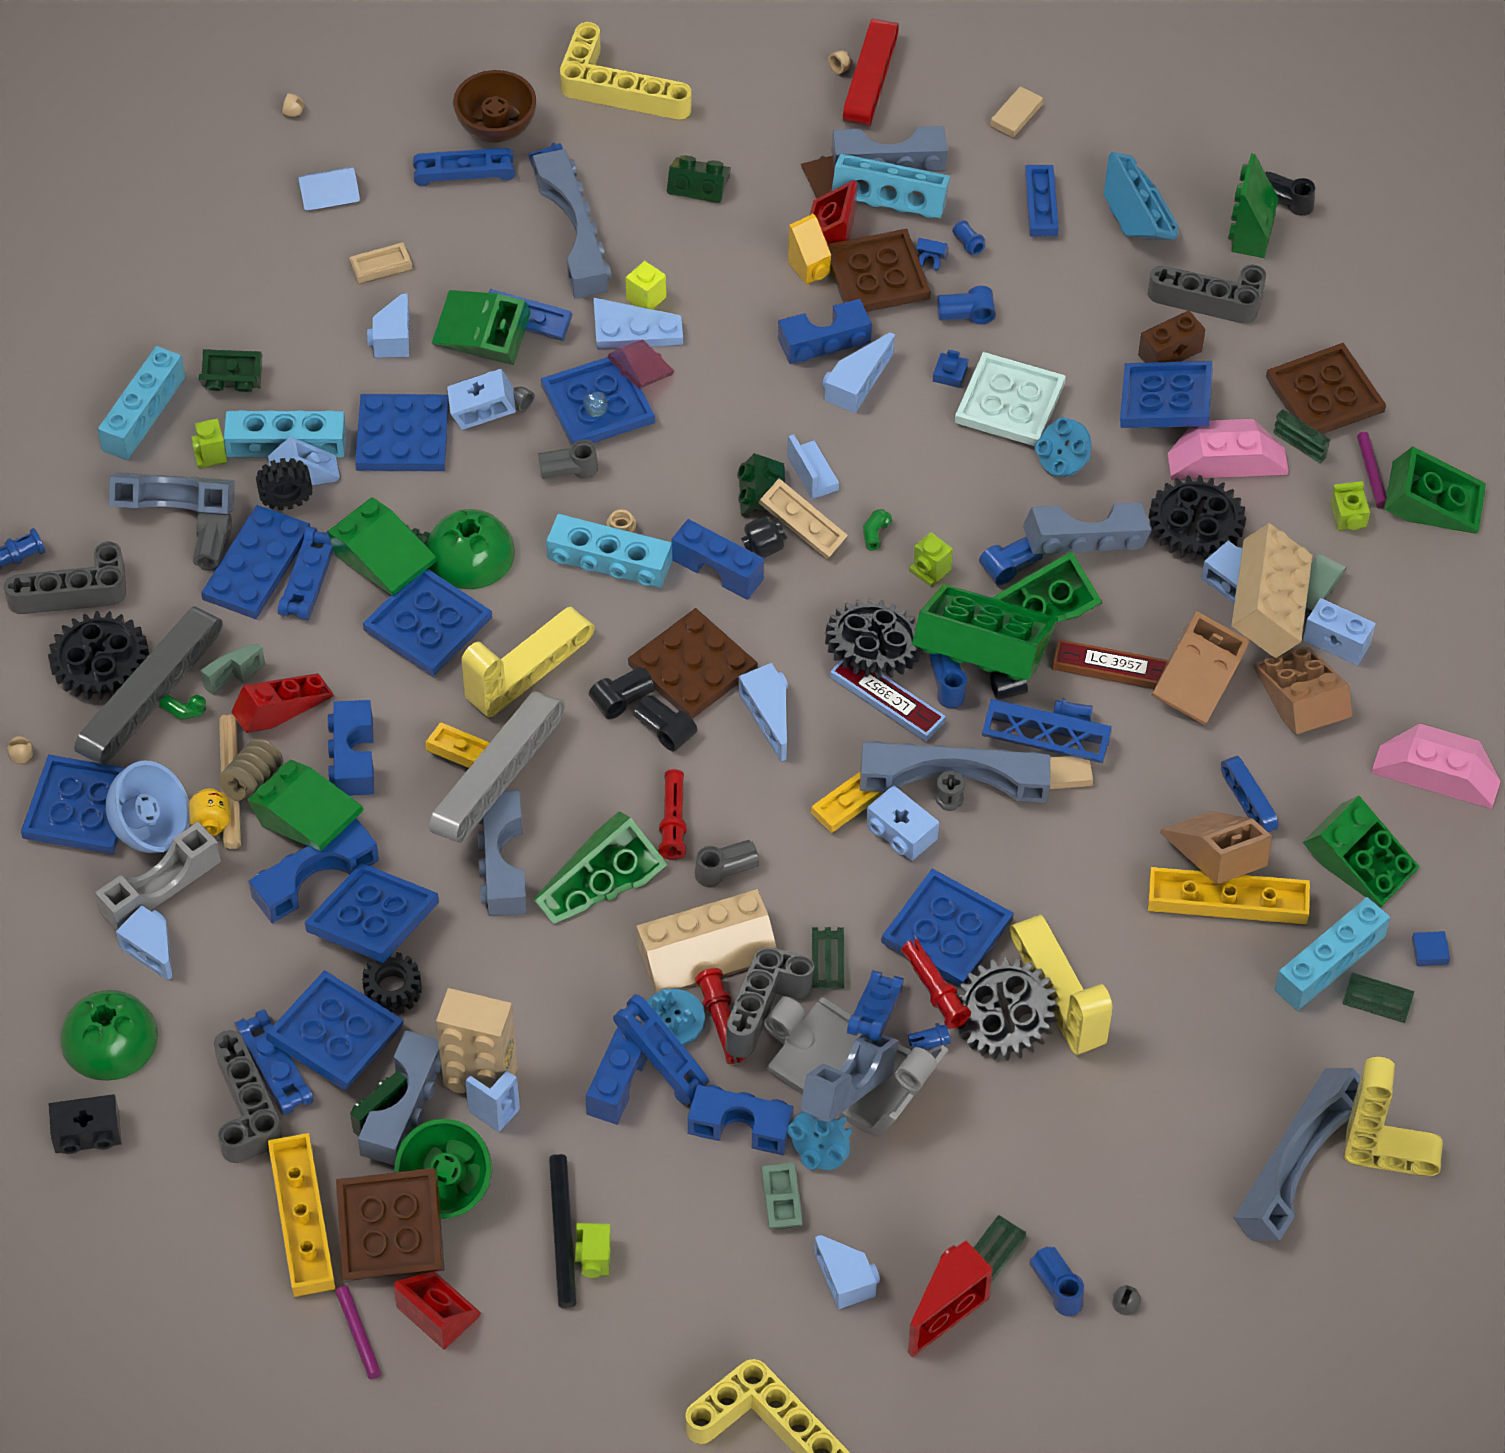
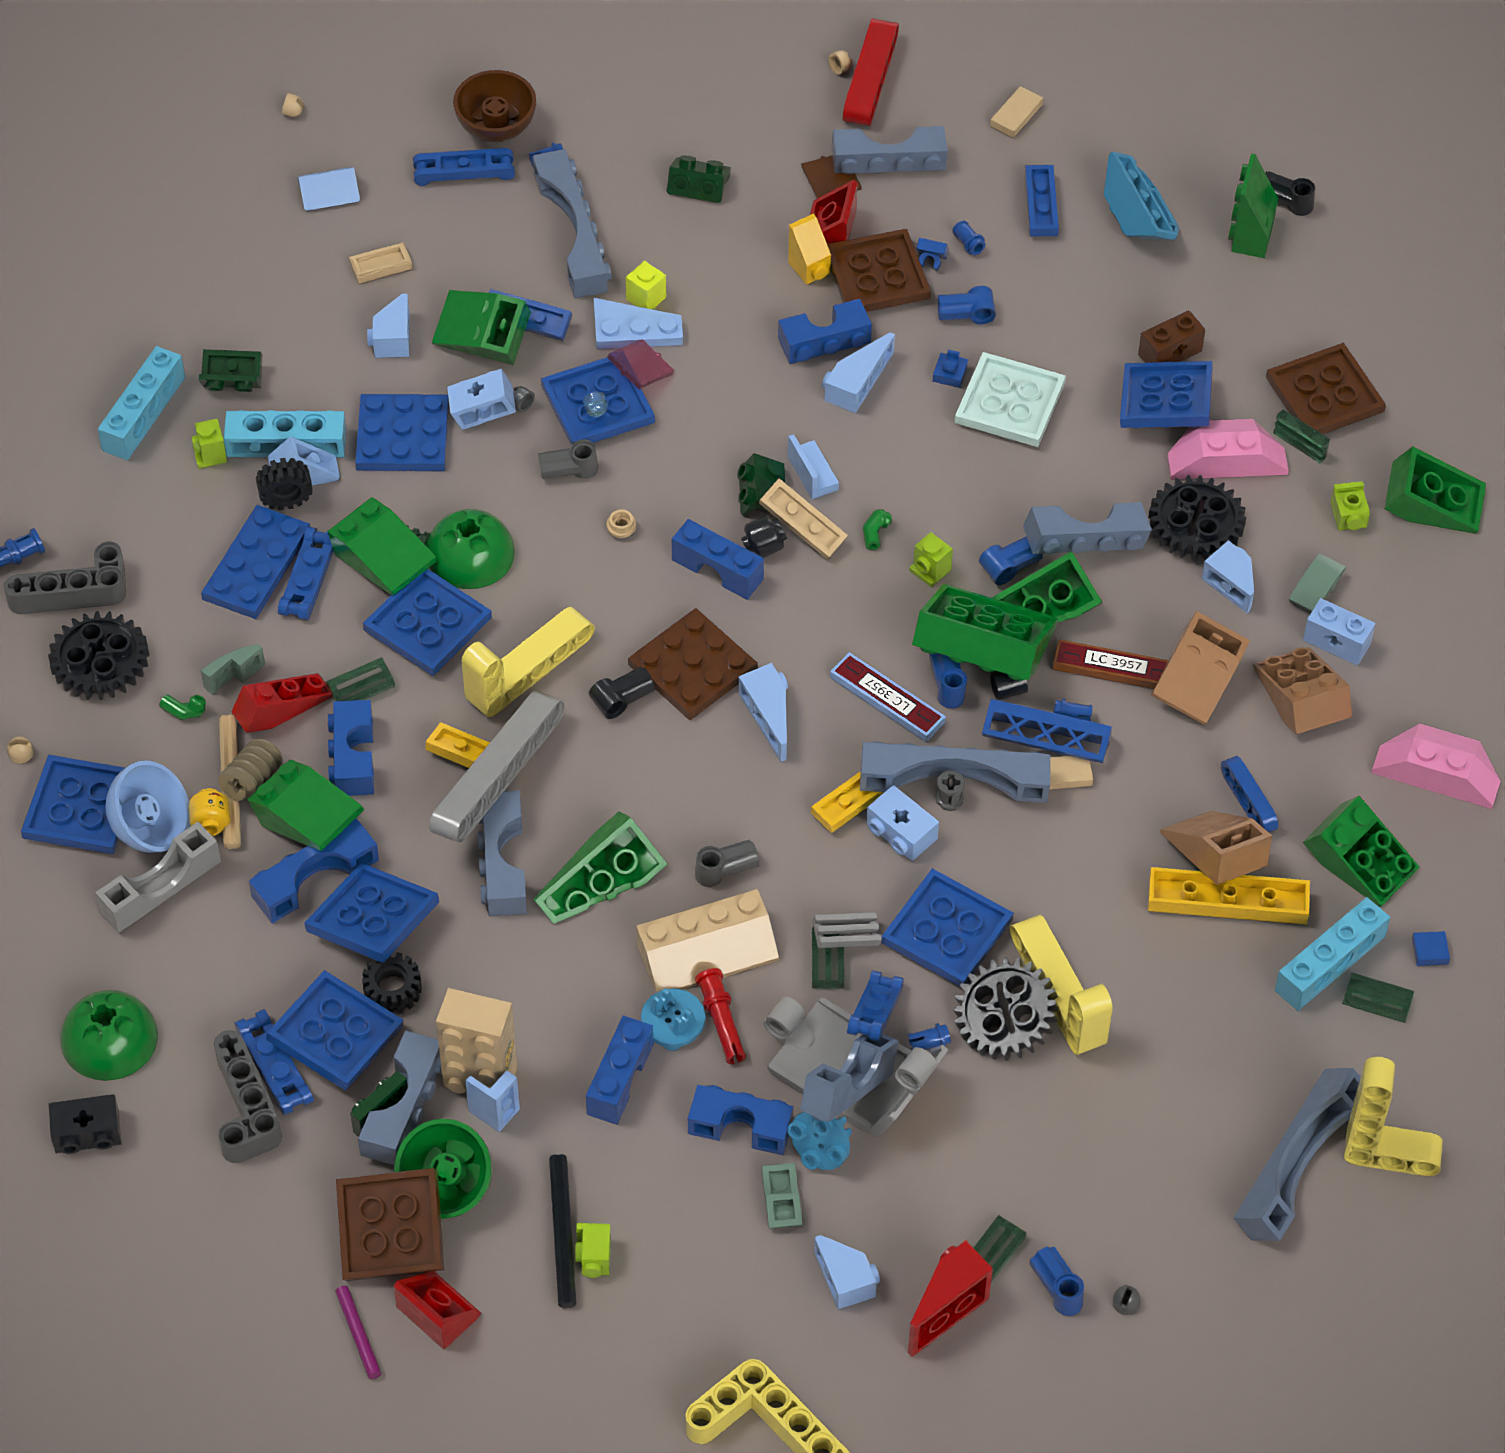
dark grey beam [74,606,223,765] -> none
sand blue arch [109,472,235,514] -> none
light blue slope [116,905,172,981] -> none
dark grey piece [193,512,232,570] -> none
yellow piece [268,1133,335,1297] -> none
medium azure brick [546,514,672,588] -> none
light yellow beam [560,22,692,120] -> none
blue plate [613,994,709,1105] -> none
black piece [634,695,698,752] -> none
red pin [658,769,687,860] -> none
dark grey beam [725,947,814,1058] -> none
black gear [825,599,922,679] -> none
medium azure brick [832,153,950,218] -> none
red pin [901,939,972,1029] -> none
dark azure plate [1035,417,1092,477] -> none
dark grey beam [1148,264,1266,324] -> none
tan brick [1231,523,1312,658] -> none
magenta bar [1357,432,1386,508] -> none
none -> clear green tile [326,657,395,701]
none -> light grey tile [812,912,882,948]

